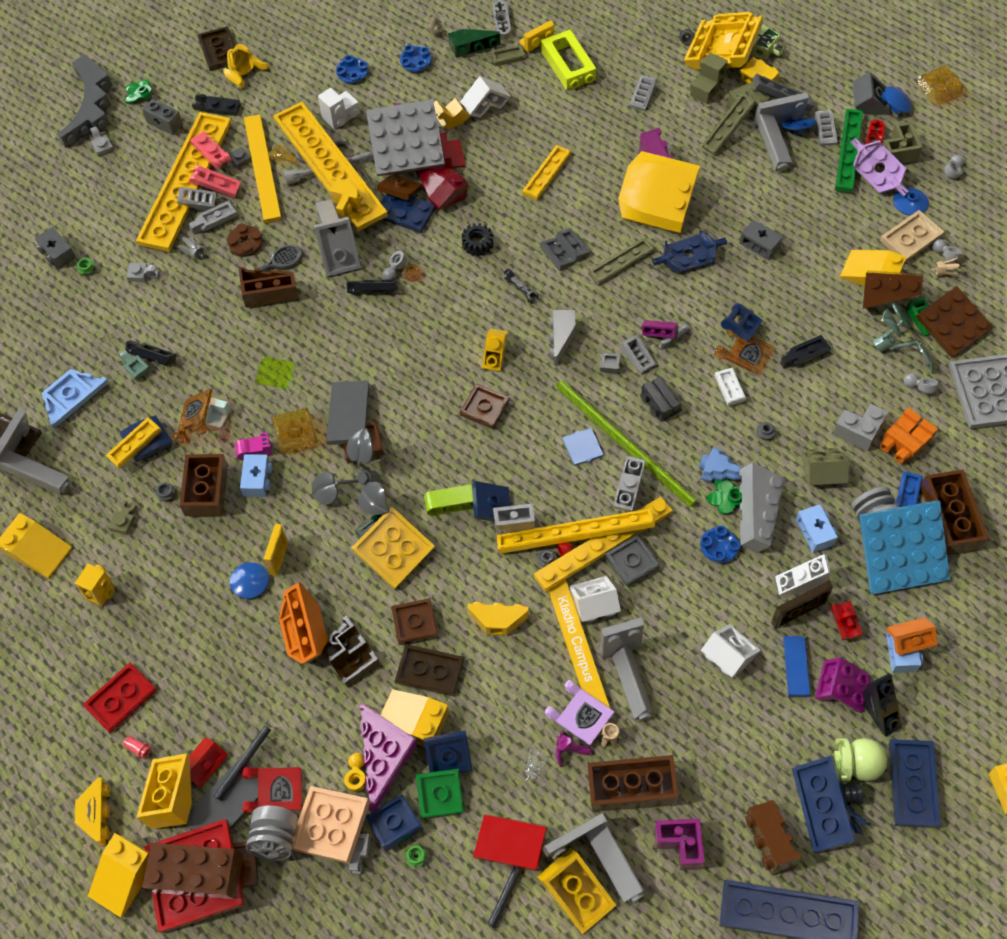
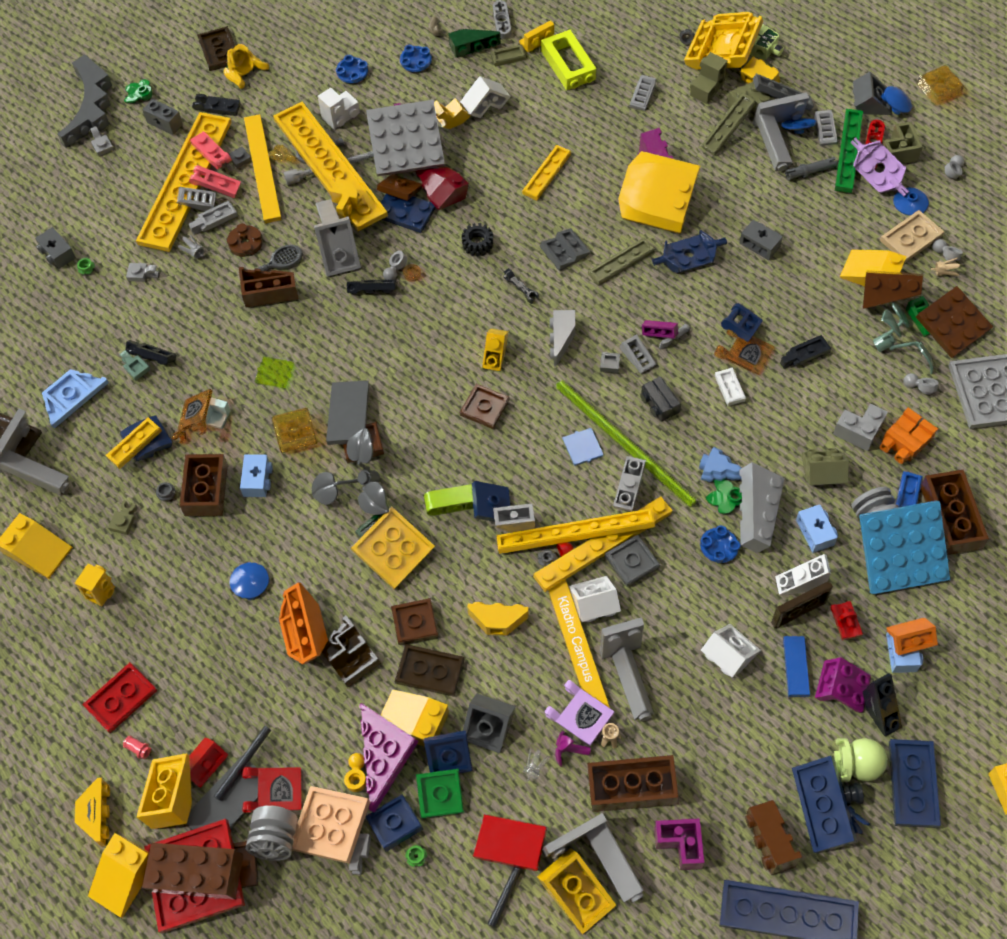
dark pink leg [235,432,273,461] -> none
yellow tile [263,524,289,576] -> none
red panel [439,132,465,169] -> none
dark grey plate [756,422,776,440] -> none
none -> dark grey slope [463,693,516,753]
none -> dark grey pin [785,157,837,180]

